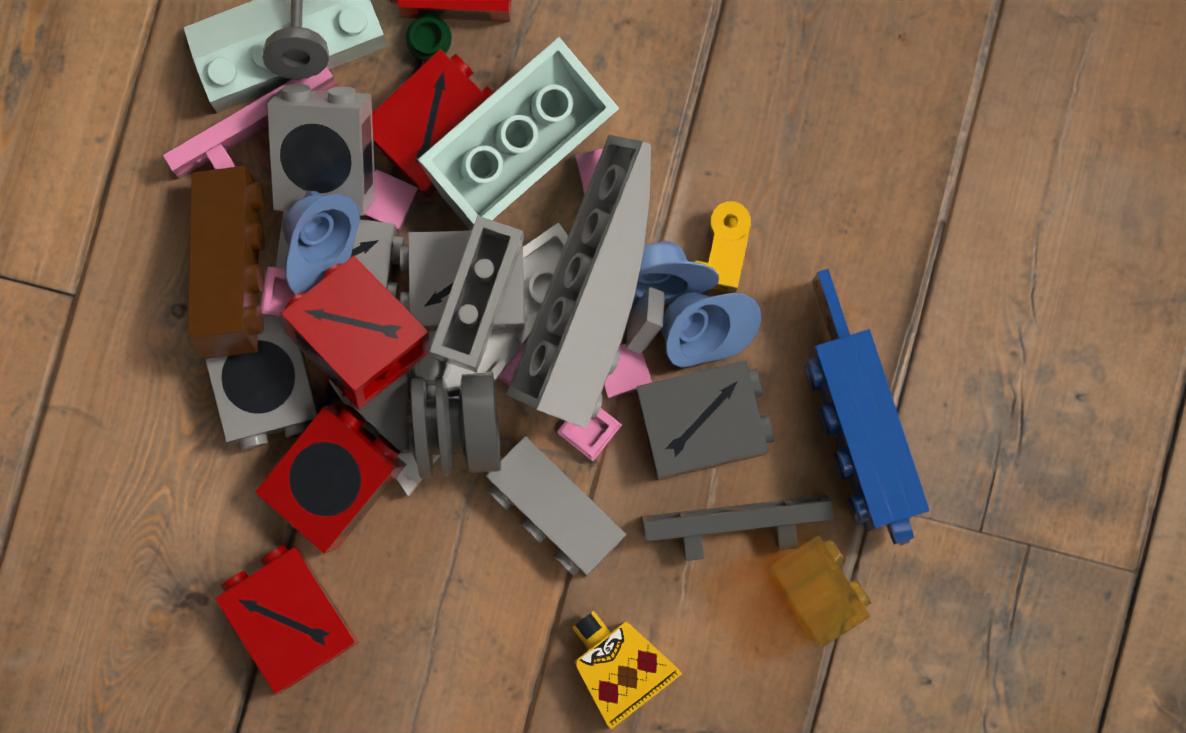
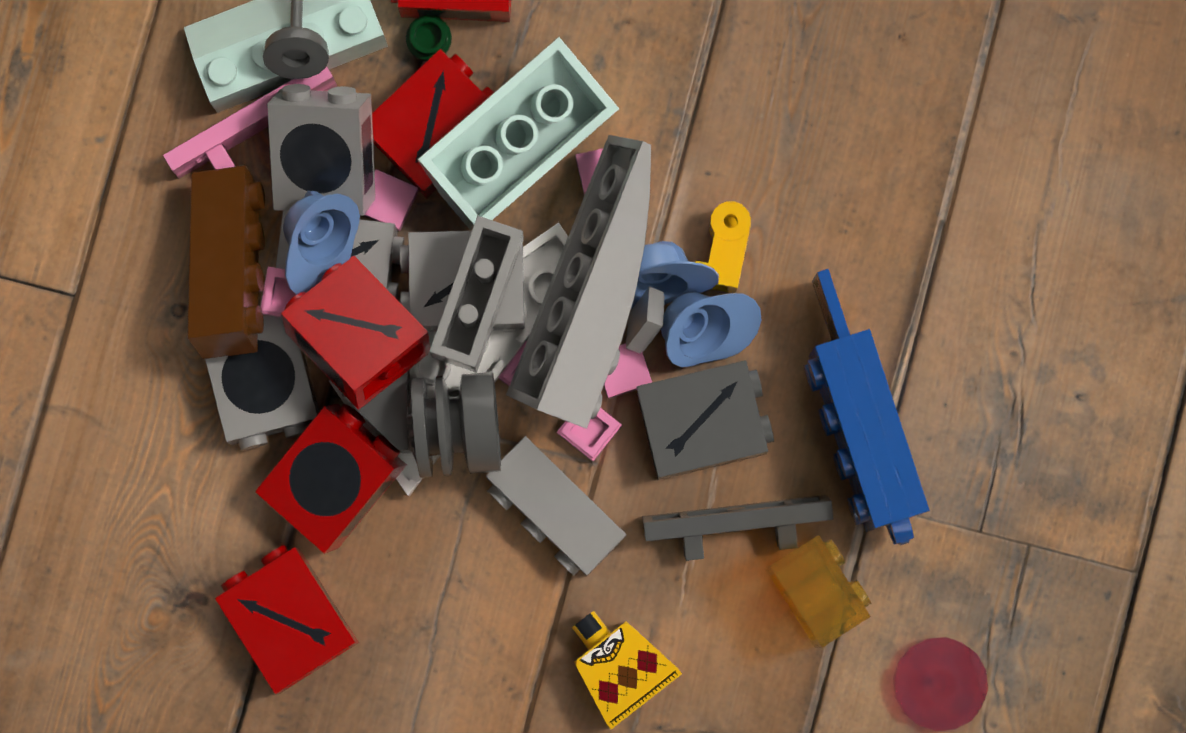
none -> clear pink tile [893,637,988,731]

